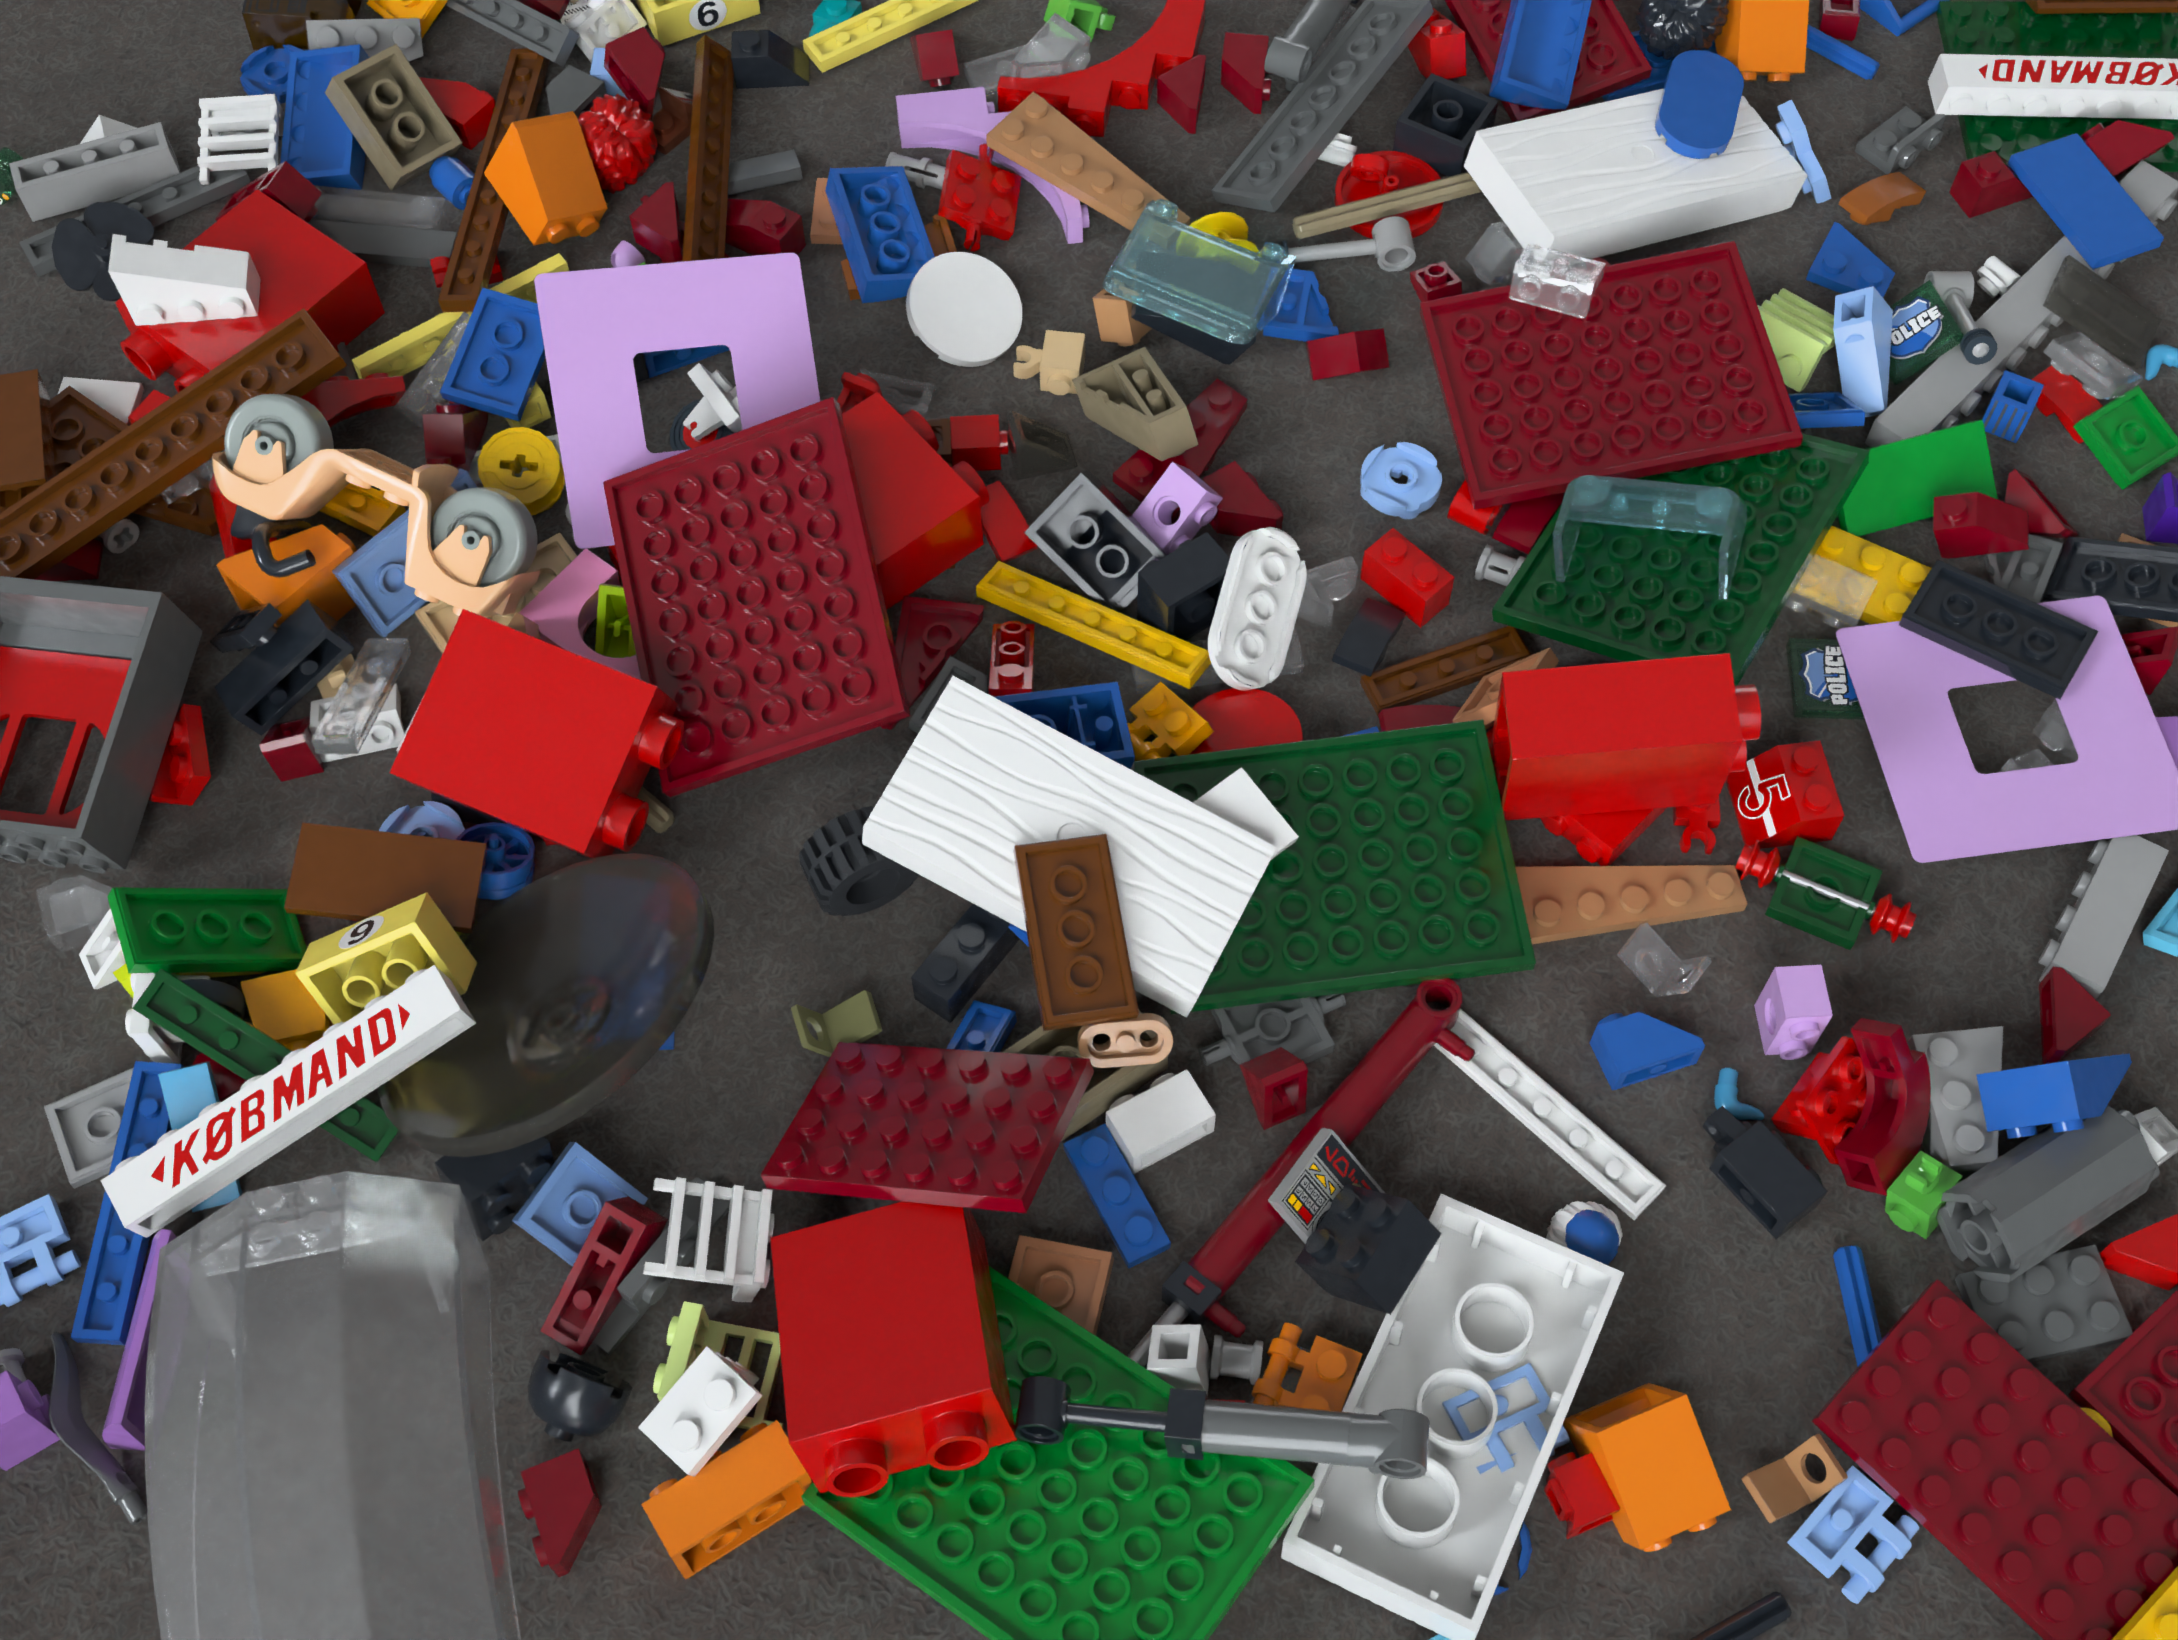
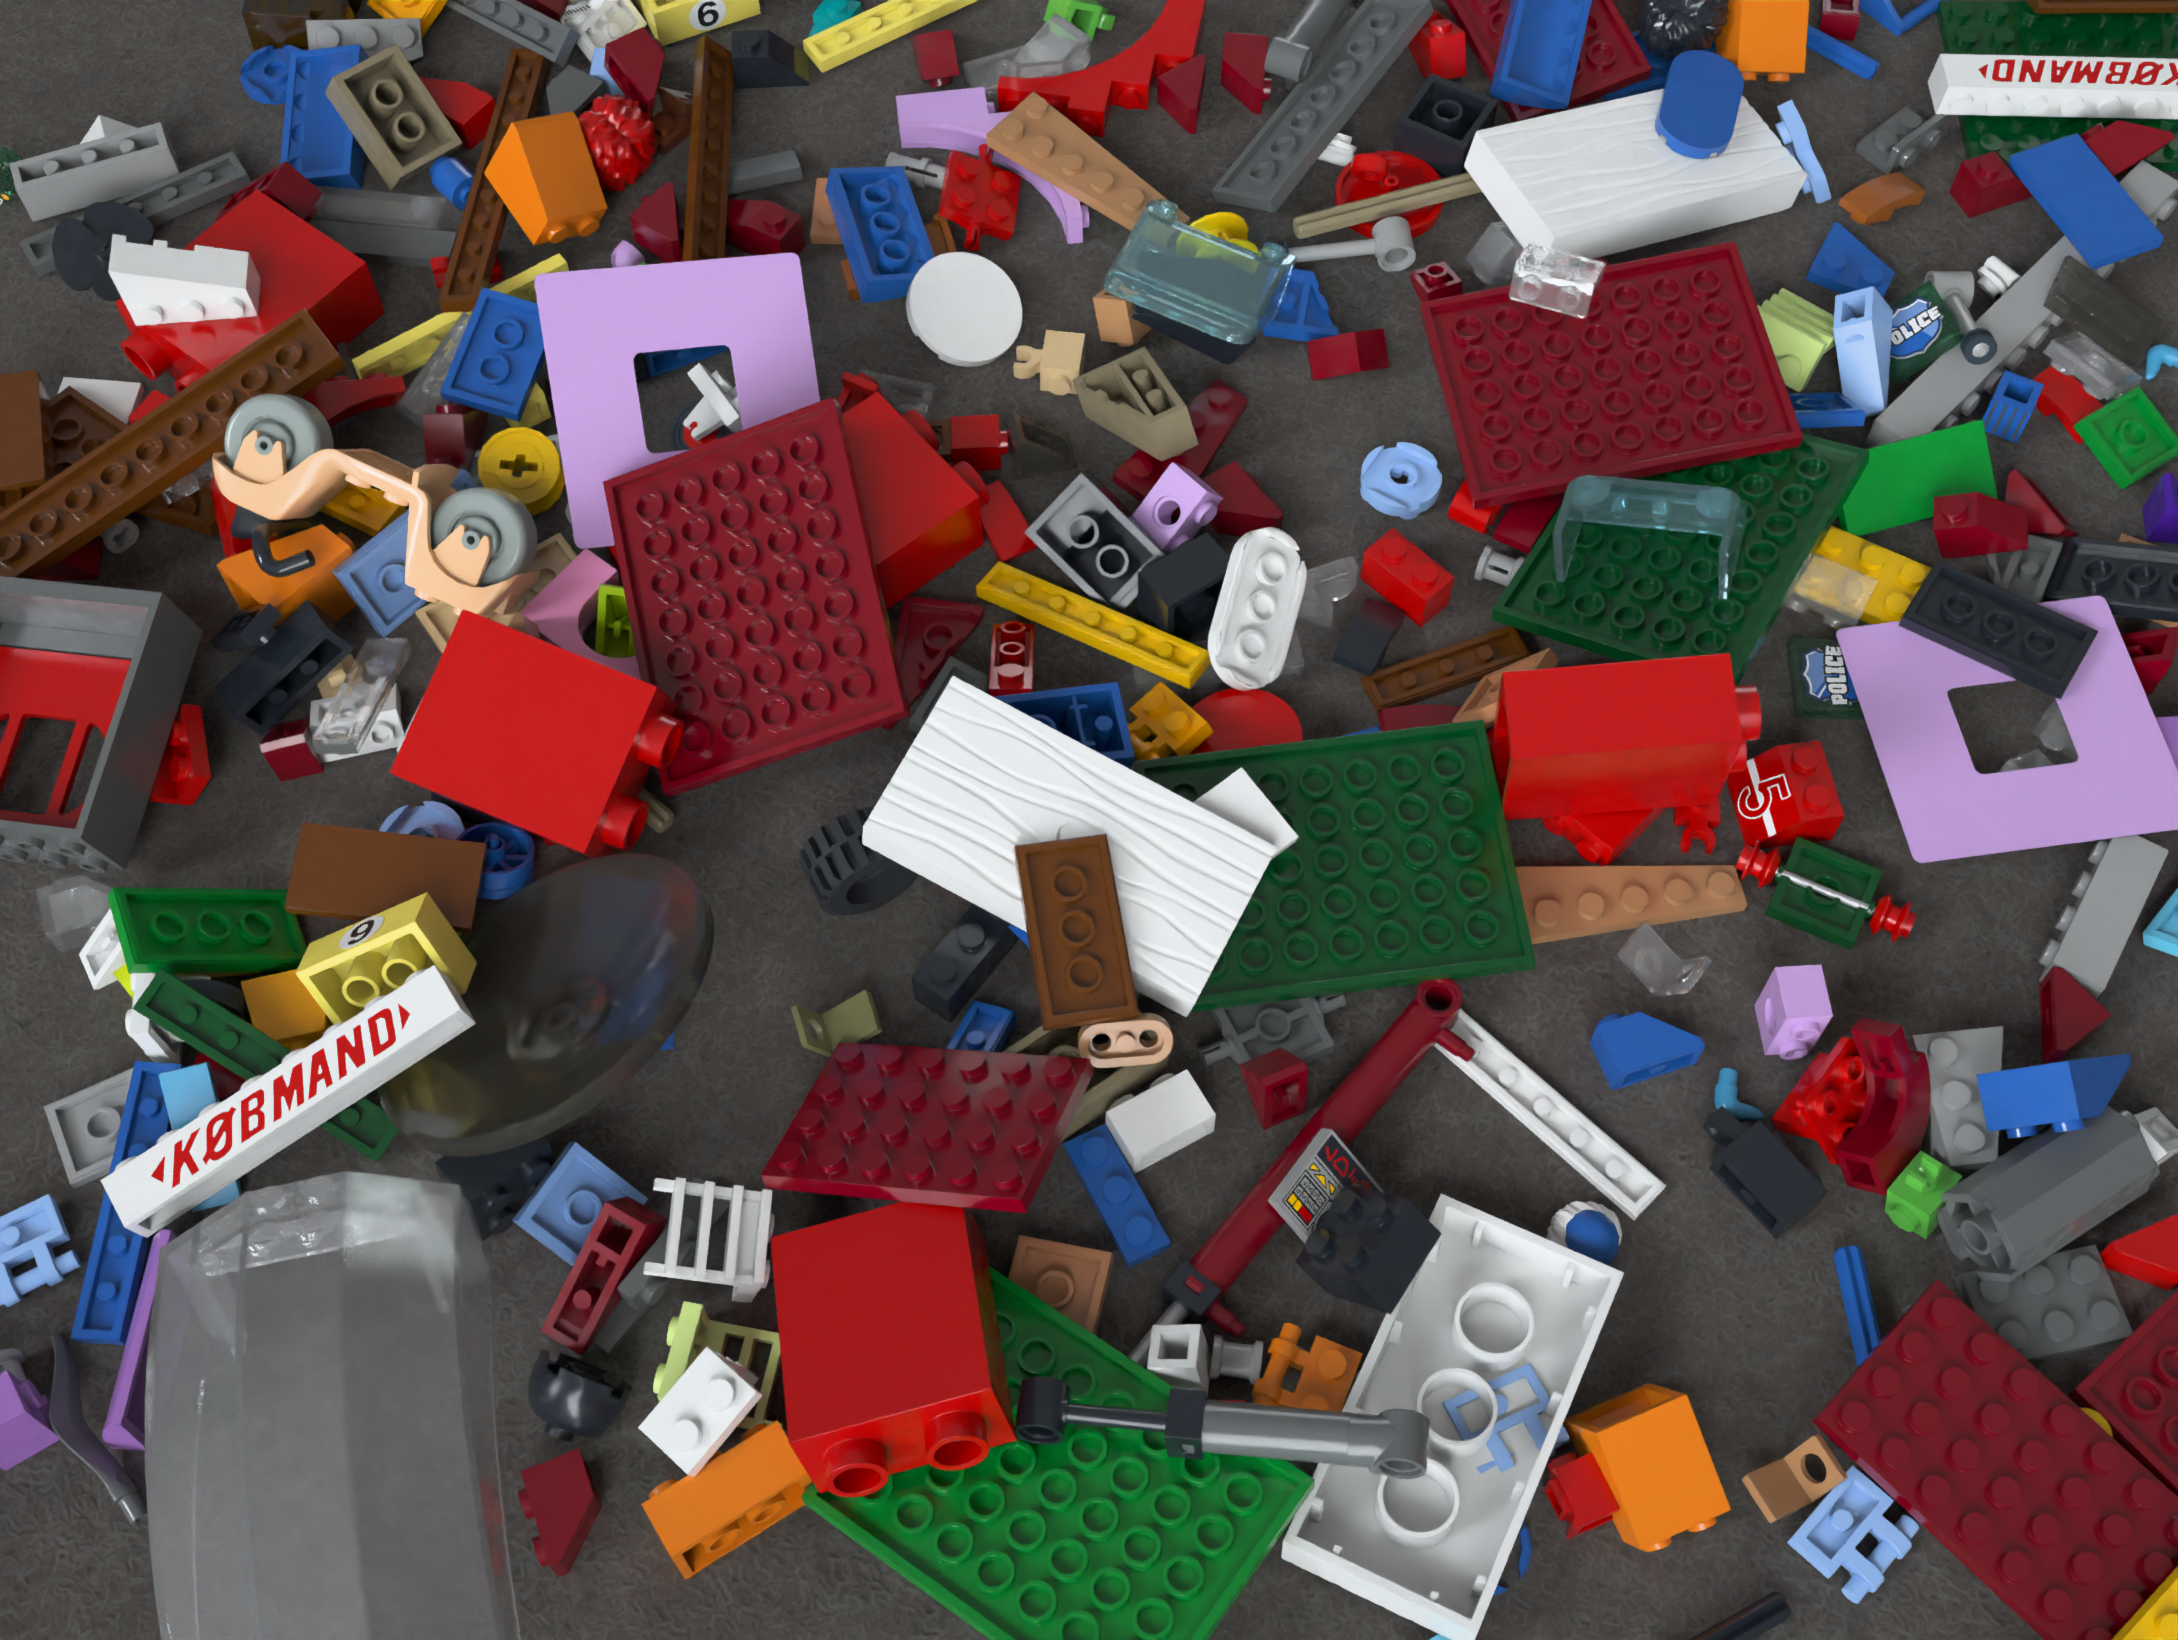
white plate [197,94,285,185] -> none

